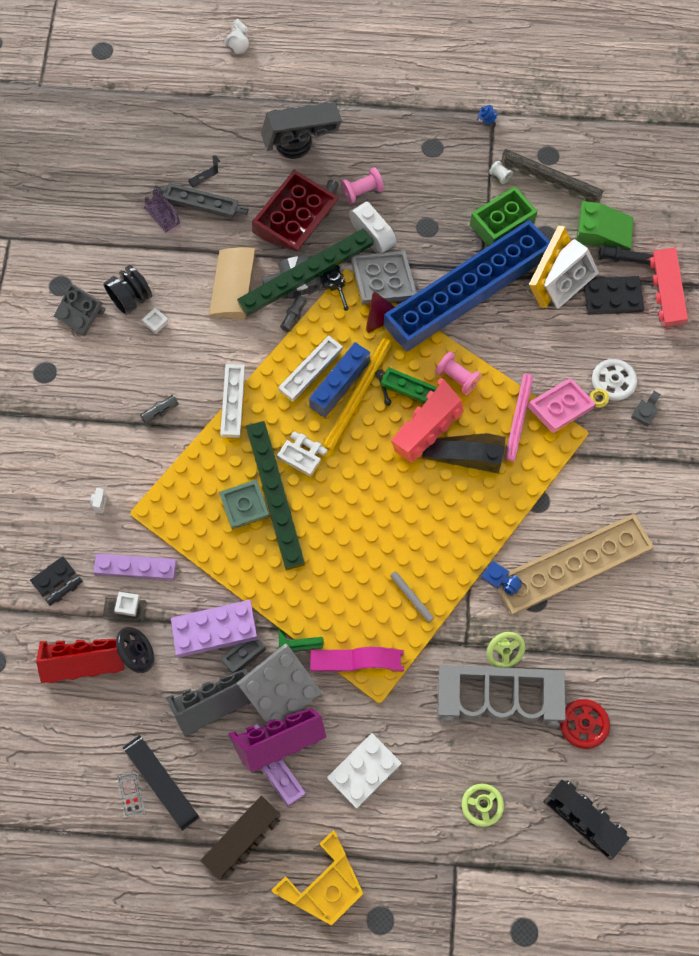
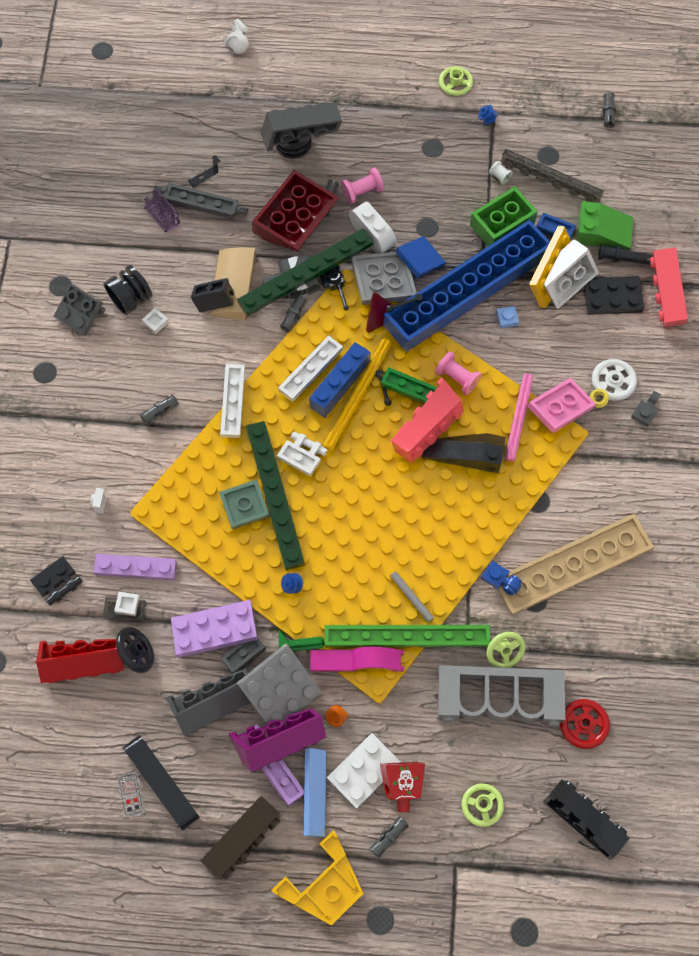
none -> black hinge [191,278,235,312]
none -> blue wheel [281,573,303,594]
none -> light blue tile [304,748,326,838]
none -> bright green plate [325,625,490,647]
none -> orange tile [325,705,348,727]
none -> dark grey pin [369,816,409,858]
none -> red torso [380,761,425,812]
none -> black hinge [386,294,423,313]
none -> blue tile [395,236,446,278]
none -> yellowish green piece [439,66,473,96]
none -> light blue plate [496,306,519,329]
none -> blue tile [536,213,576,240]
none -> dark grey pin [602,92,616,128]

